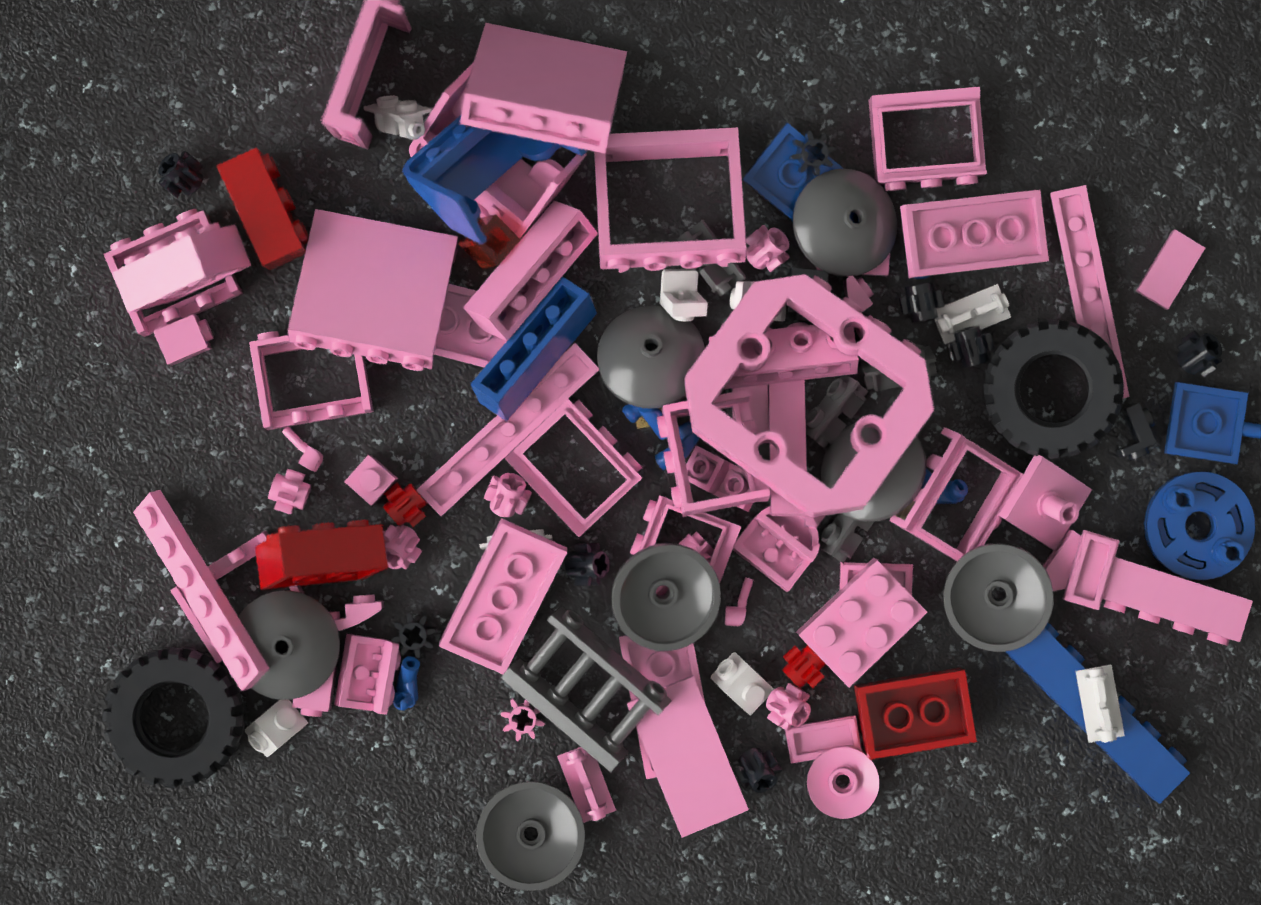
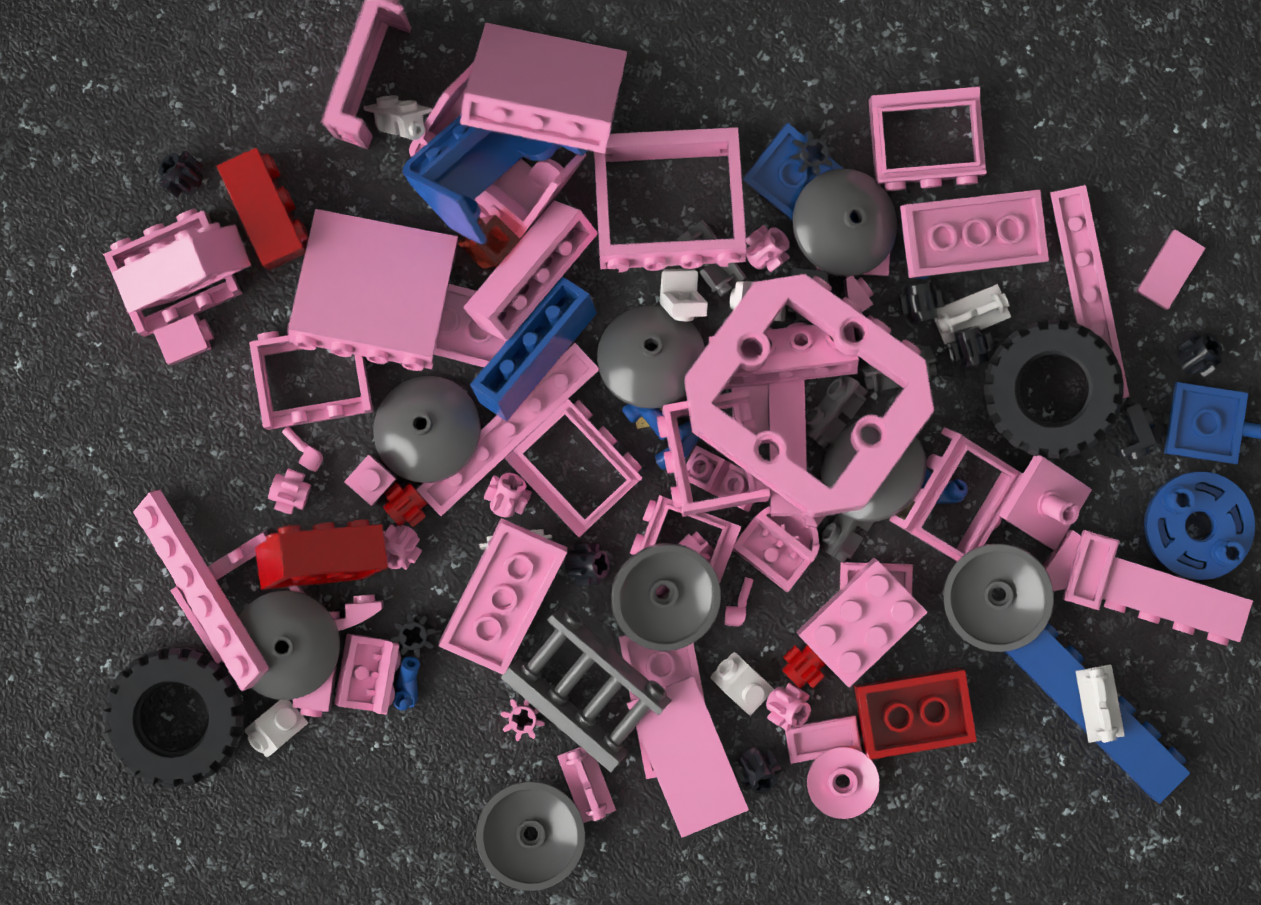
none -> dark grey dish [373,376,481,483]

